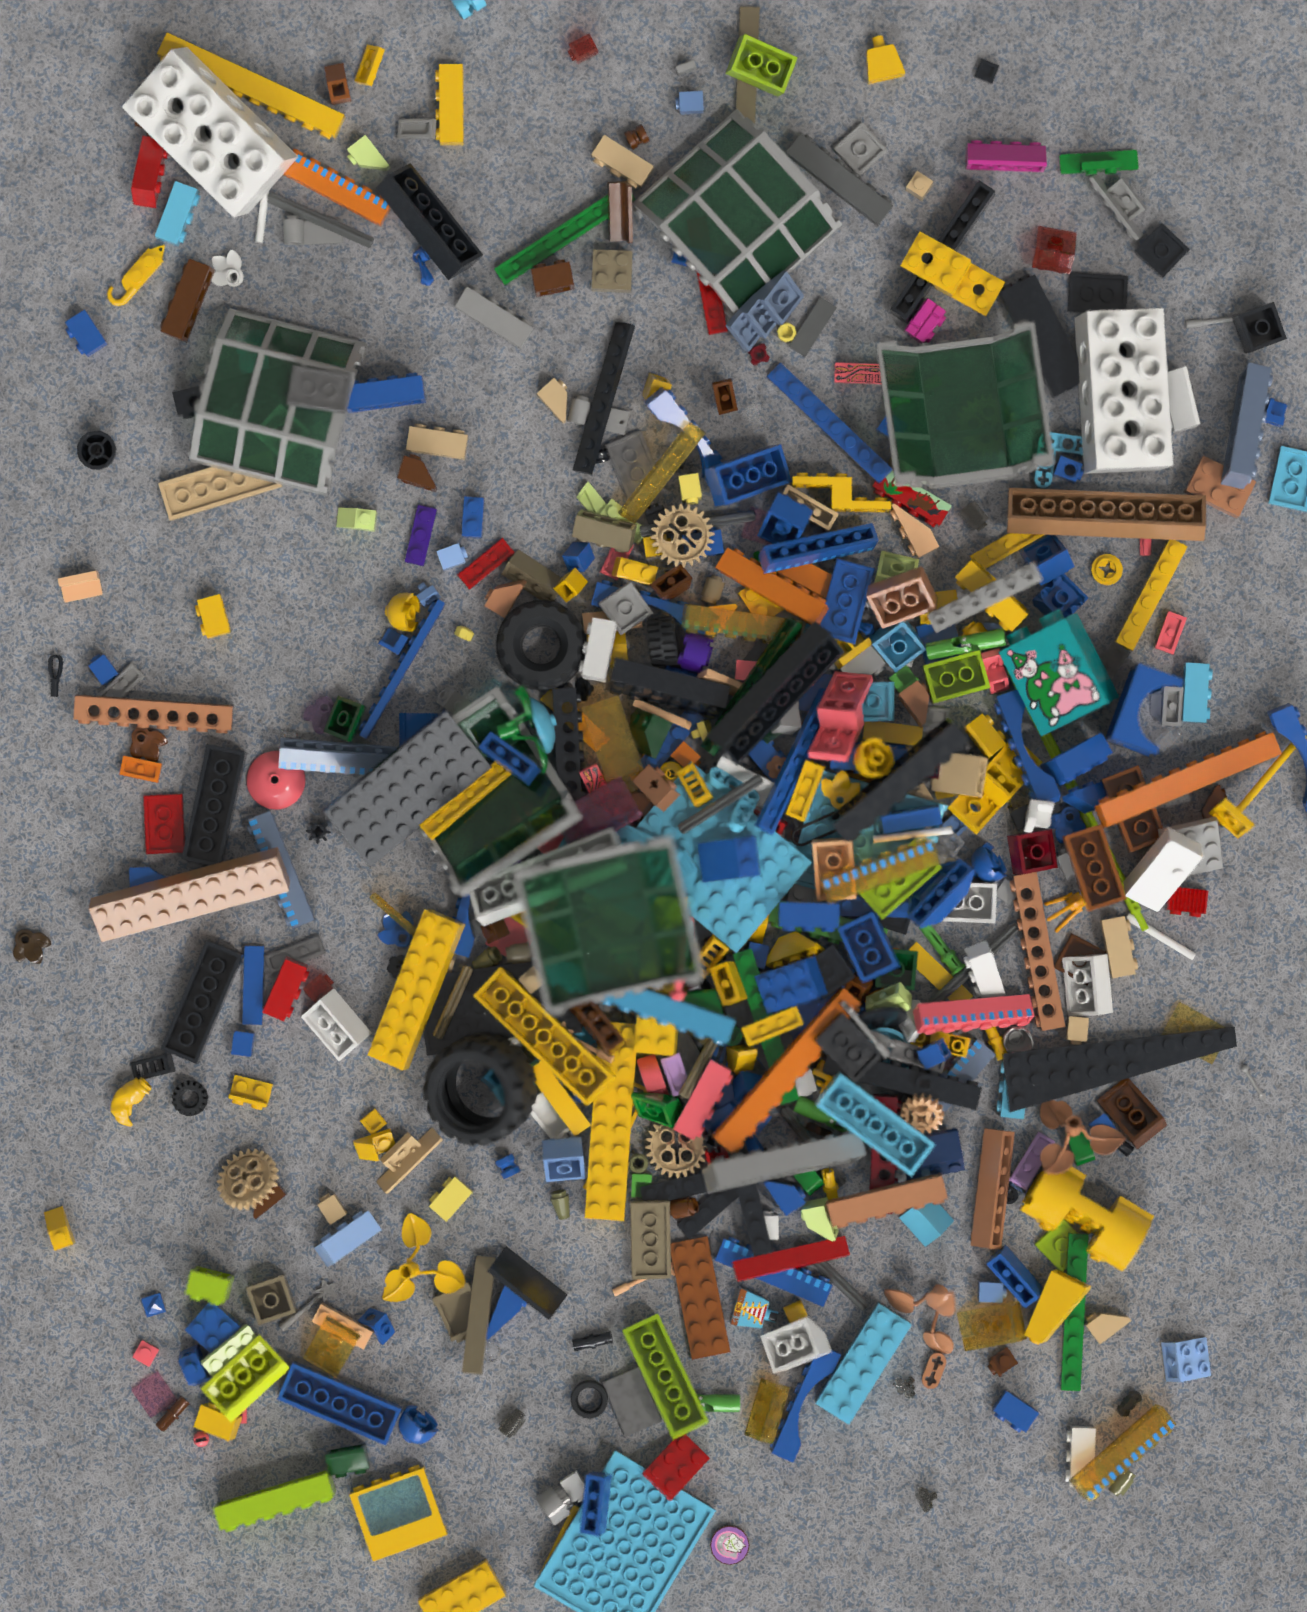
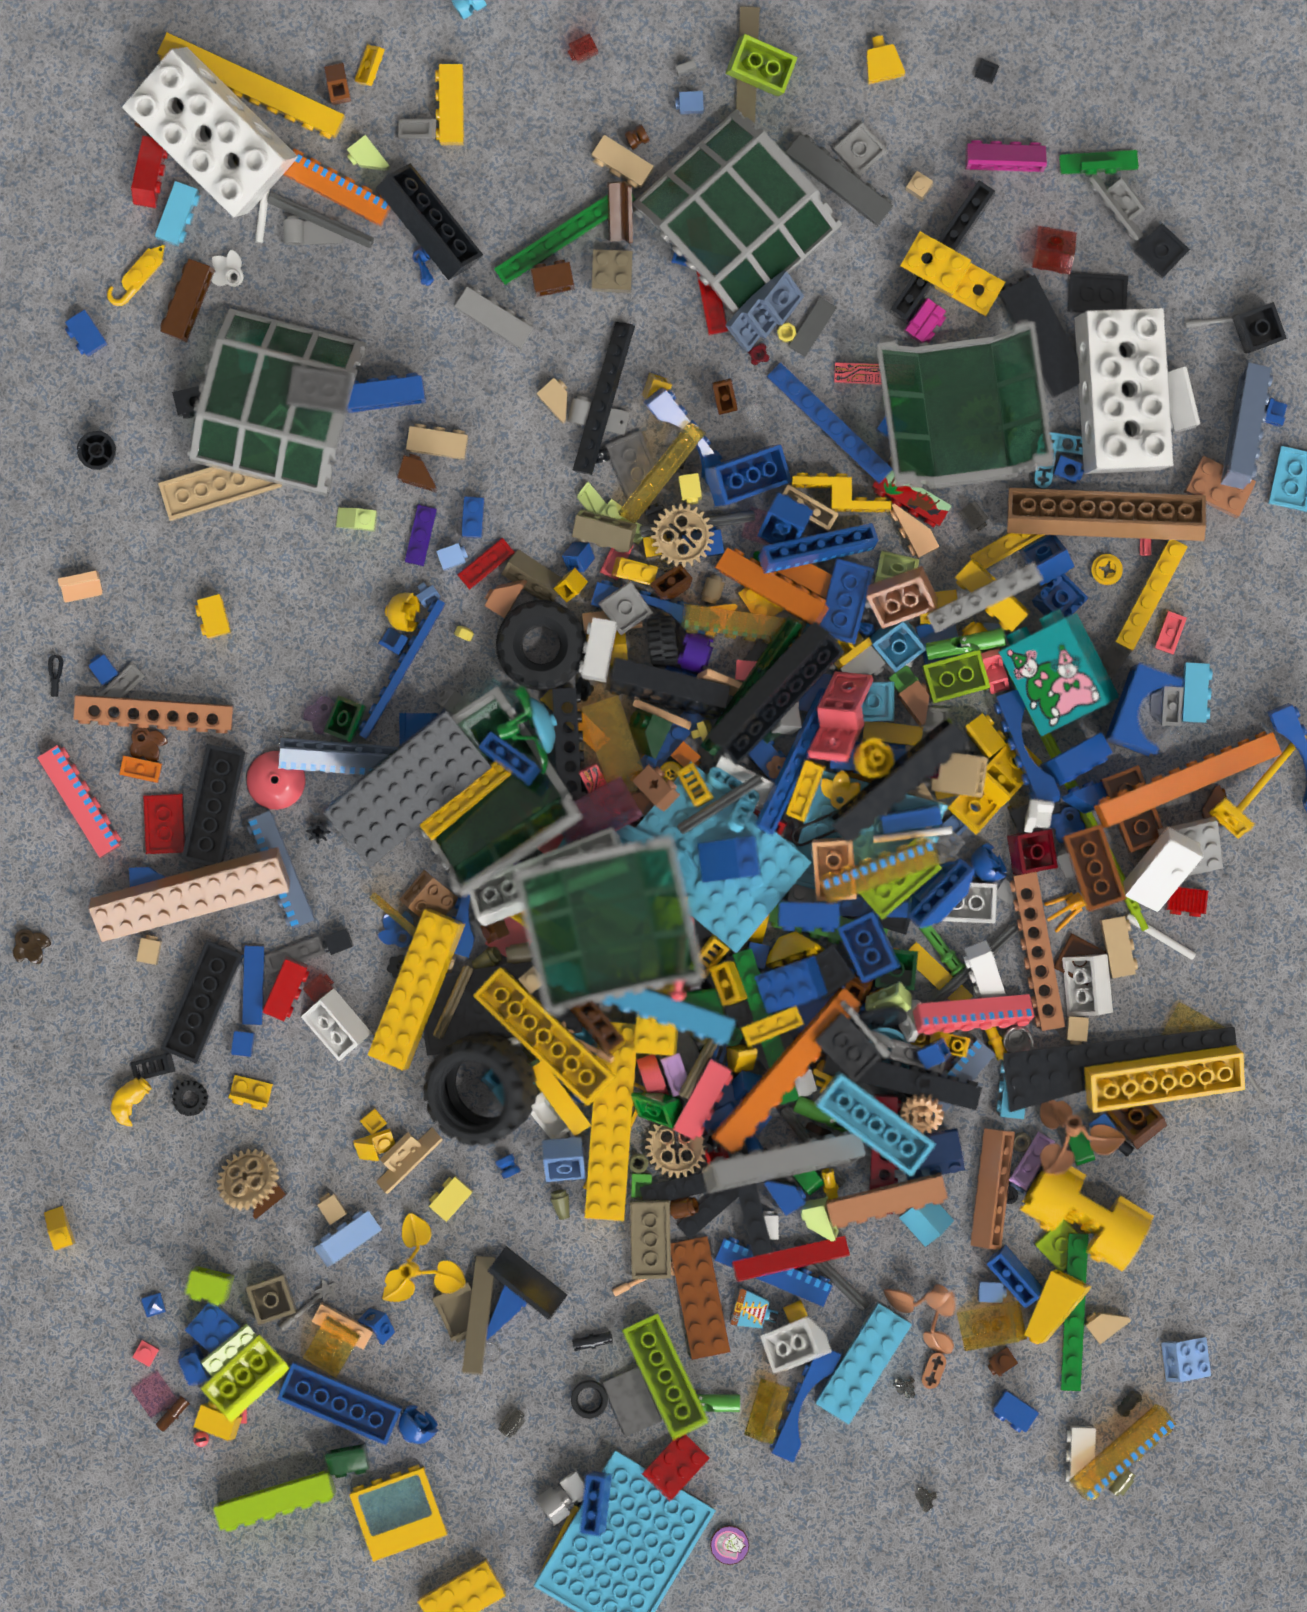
none -> coral brick [37,745,122,858]
none -> tan brick [137,935,162,965]
none -> black brick [322,928,354,955]
none -> medium nougat bracket [399,870,458,918]
none -> dark tan plate [1013,1132,1031,1152]
none -> yellow brick [1085,1045,1245,1112]

